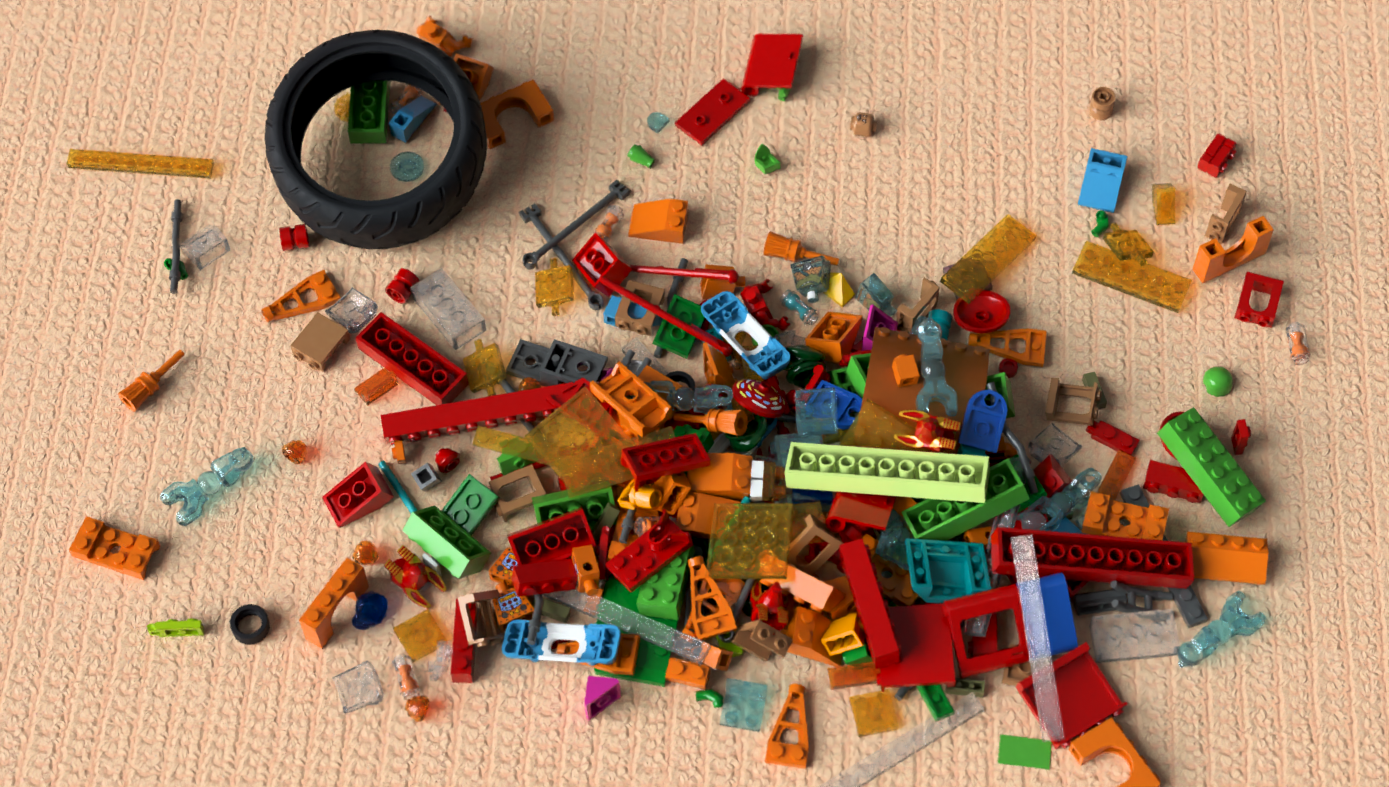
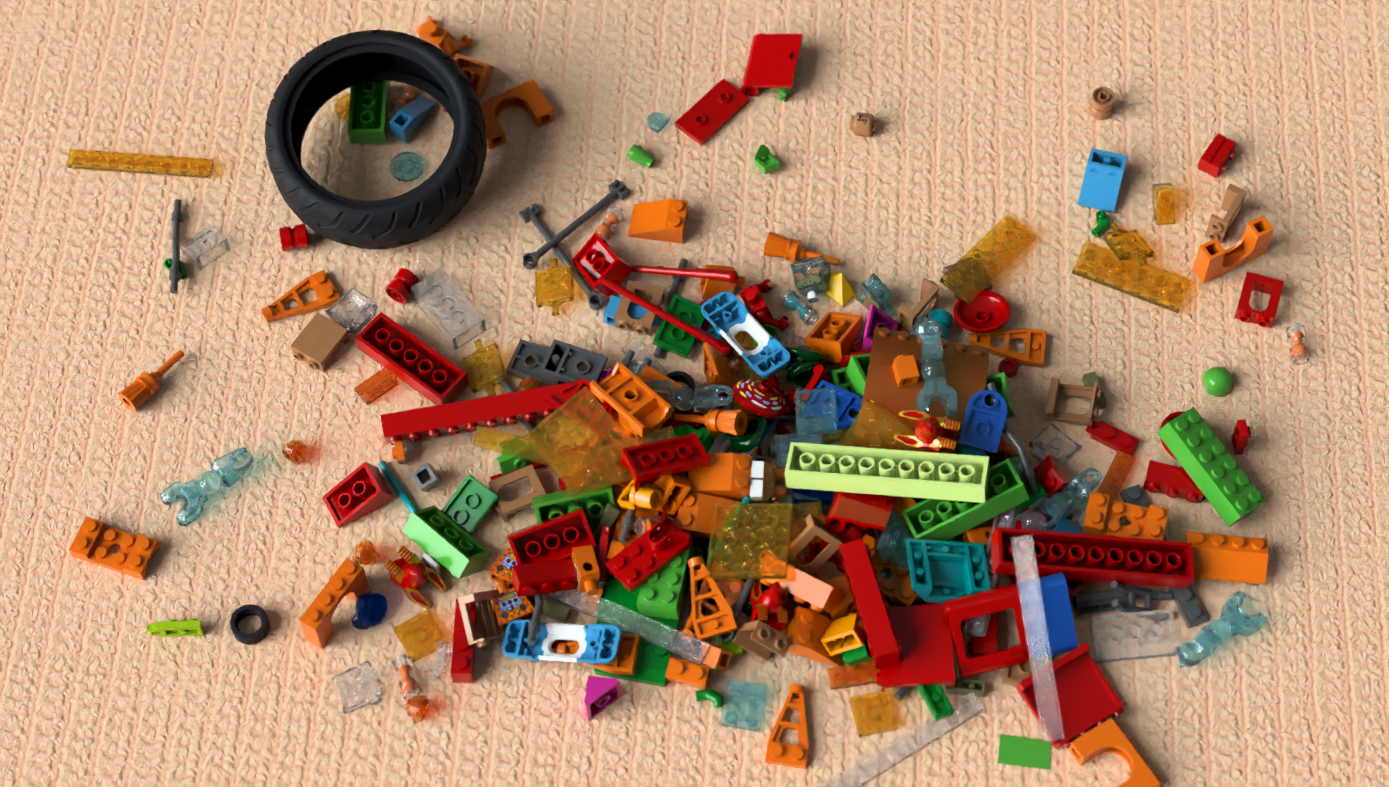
red cone [435,448,460,473] -> none

